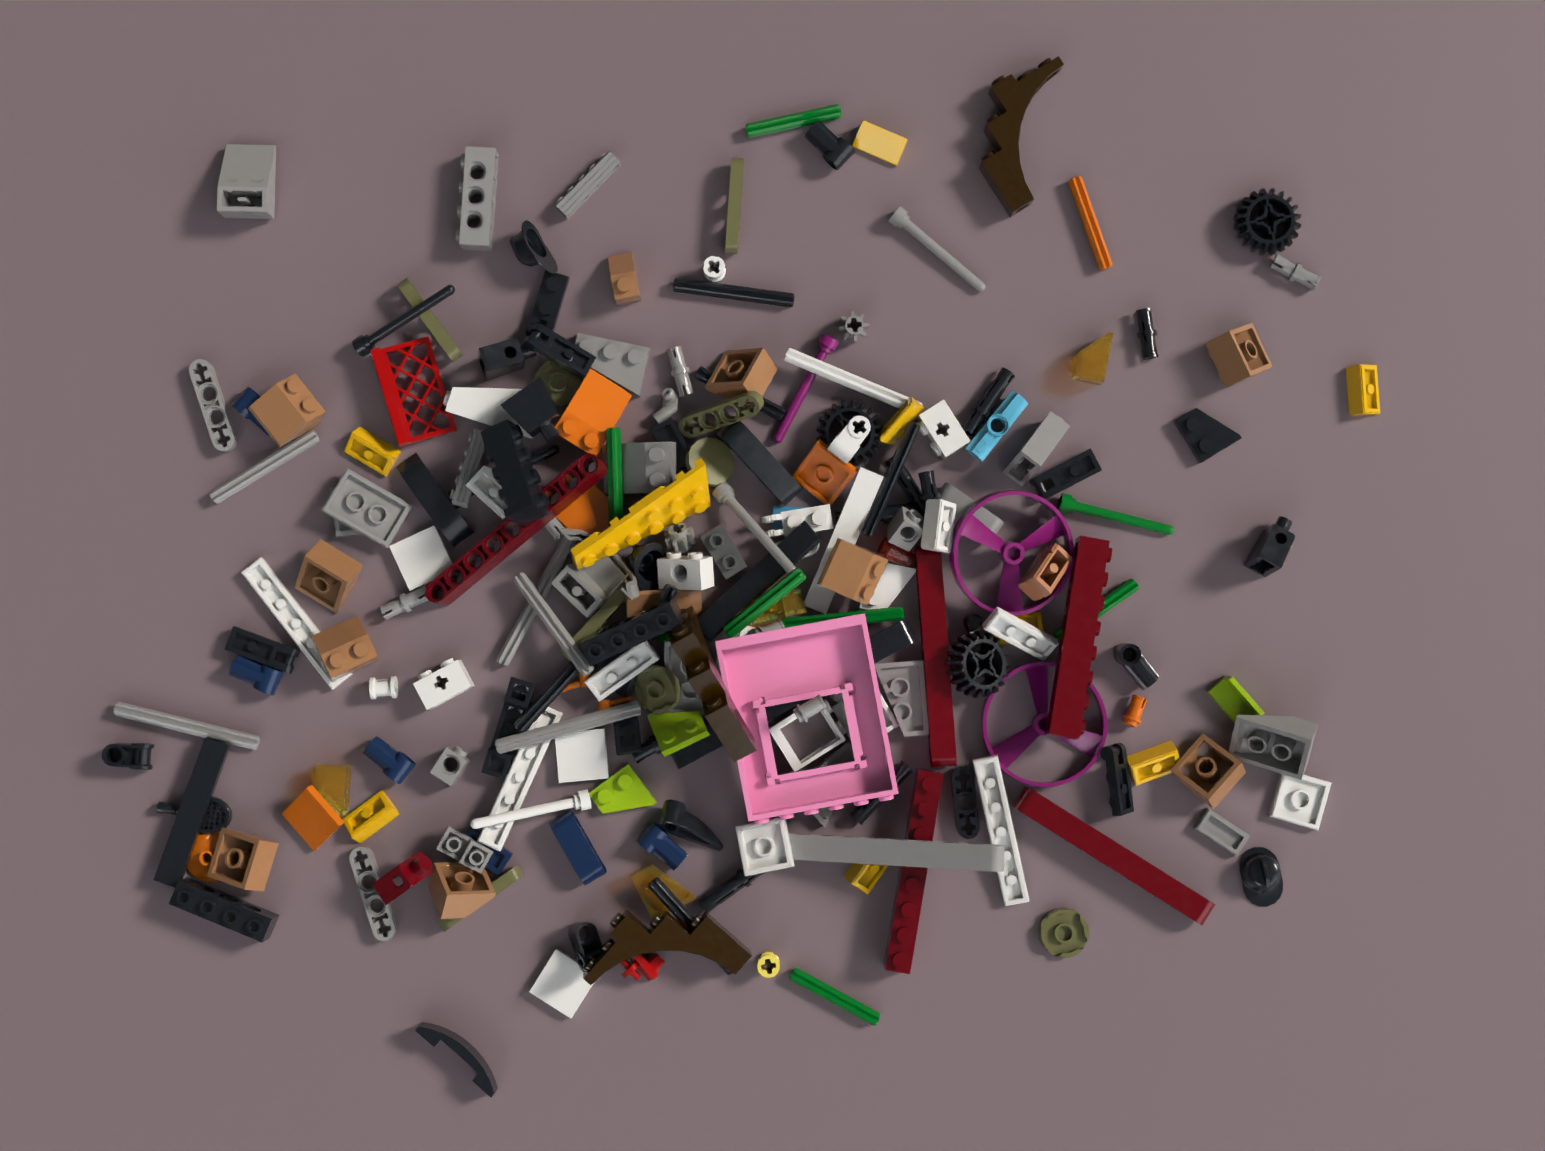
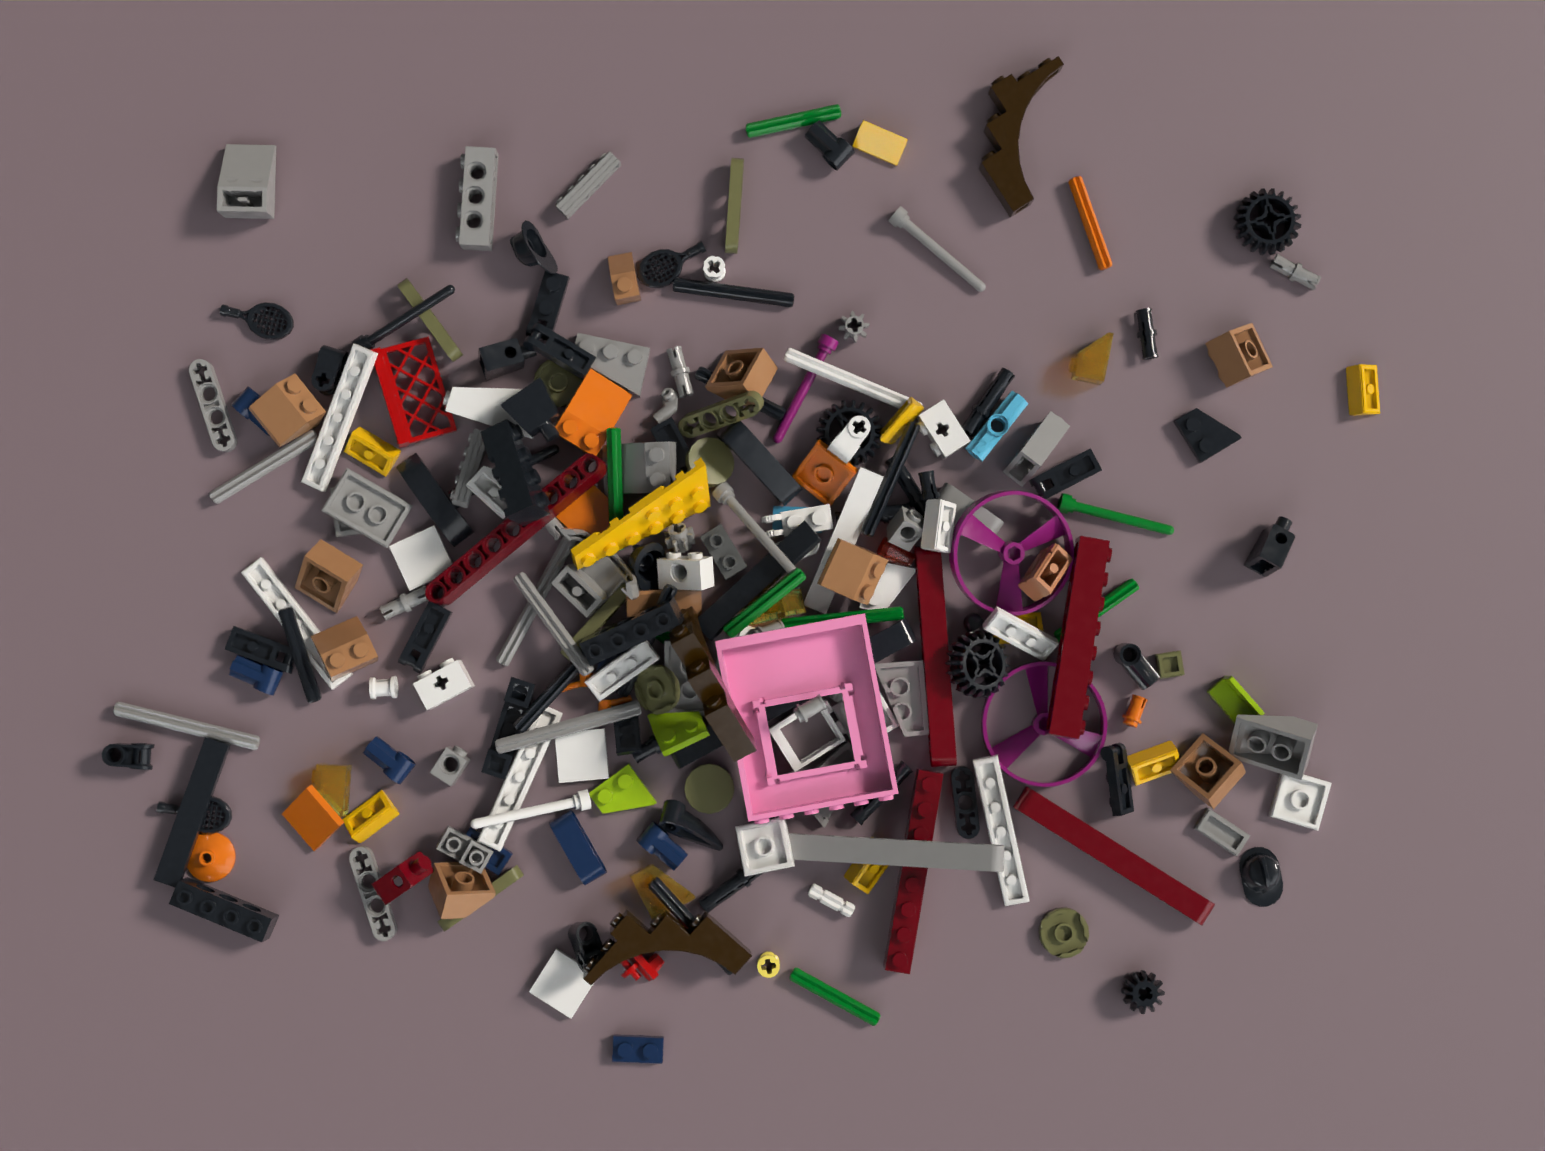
medium nougat slope [207,827,279,892] -> none
black slope [415,1022,498,1097] -> none
none -> black piece [220,302,294,340]
none -> black axle [278,607,322,703]
none -> white tile [301,343,378,492]
none -> black piece [311,345,349,396]
none -> black plate [398,601,453,674]
none -> dark blue plate [612,1034,664,1064]
none -> black piece [638,241,706,288]
none -> olive tile [684,764,734,814]
none -> white axle [808,884,855,917]
none -> black gear [1121,970,1165,1014]
none -> olive tile [1154,650,1185,679]

